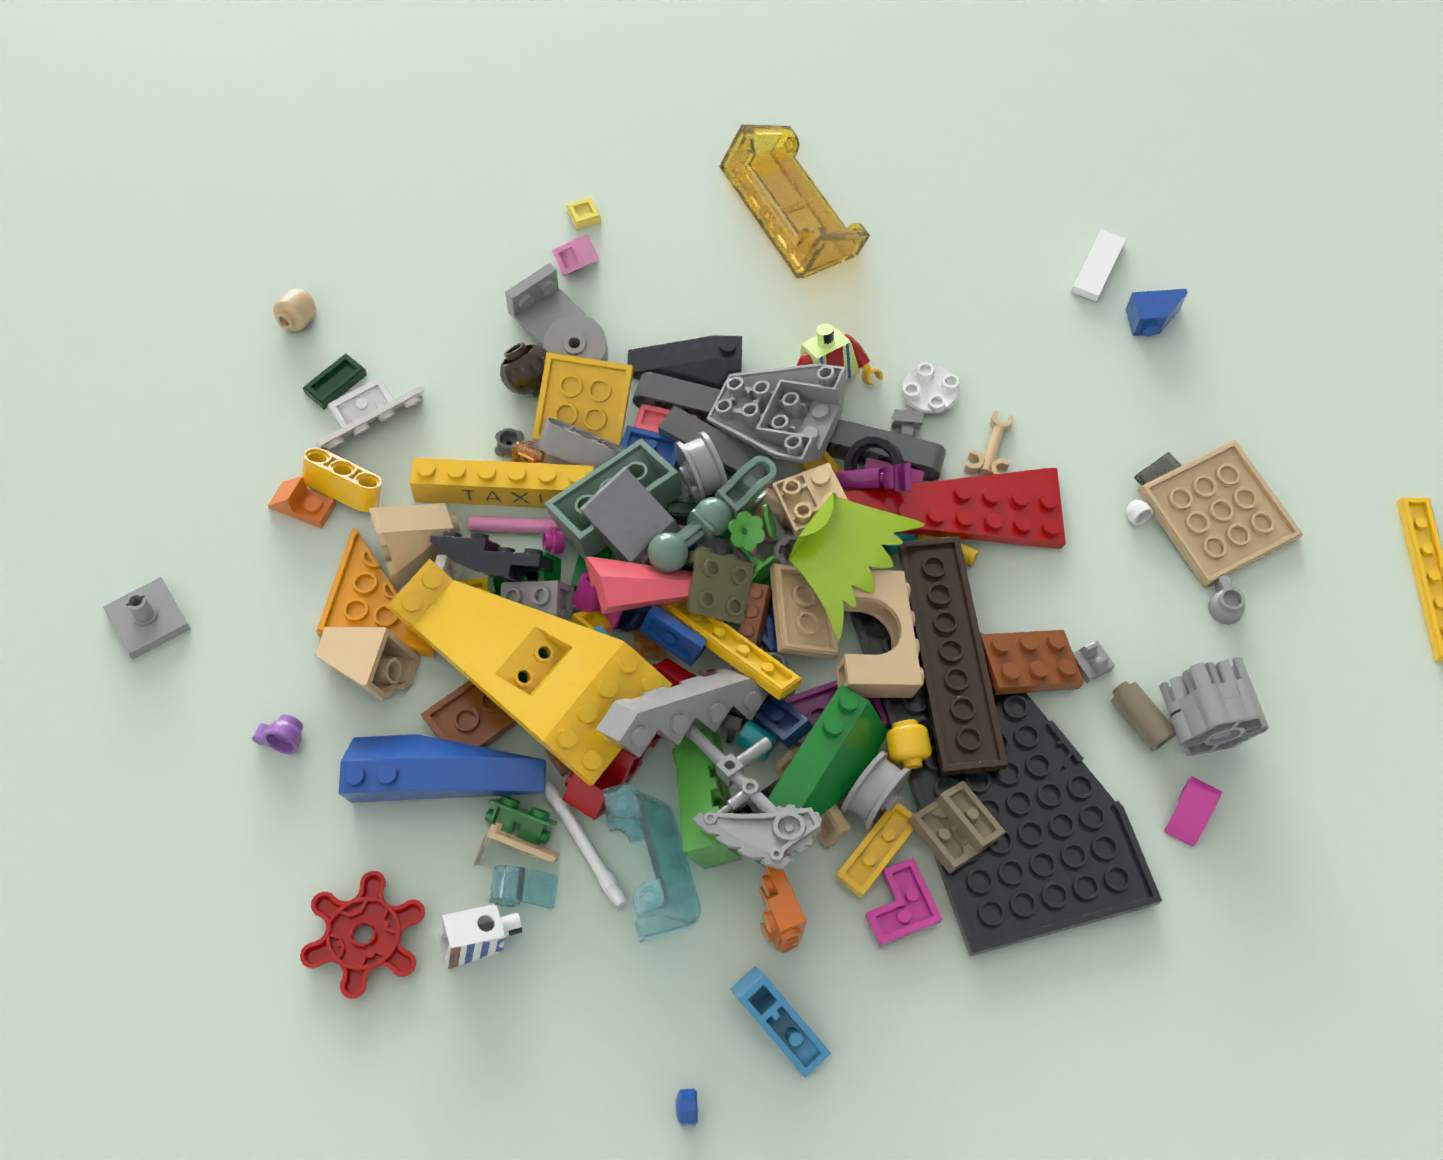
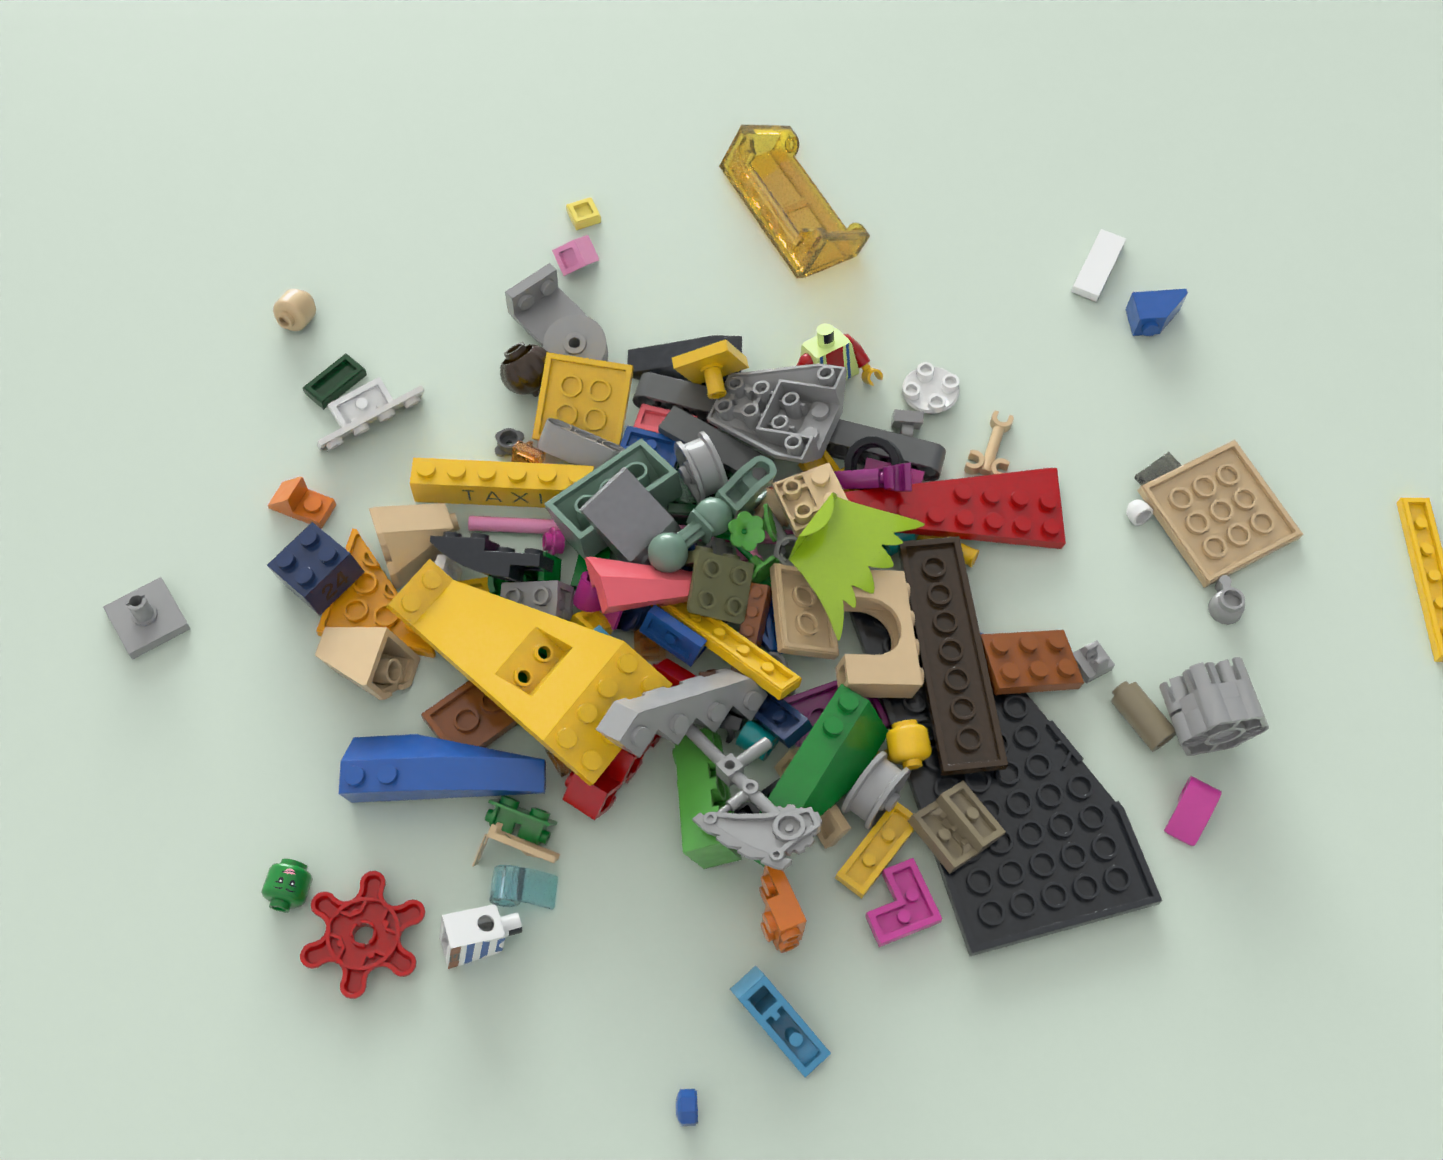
medium lavender piece [252,714,303,754] -> none
yellow beam [301,448,382,513] -> none
white piece [545,781,628,909] -> none
clear light blue windscreen [603,785,701,942] -> none
none -> green head [261,859,313,913]
none -> dark blue brick [267,522,364,616]
none -> yellow tile [672,339,749,399]

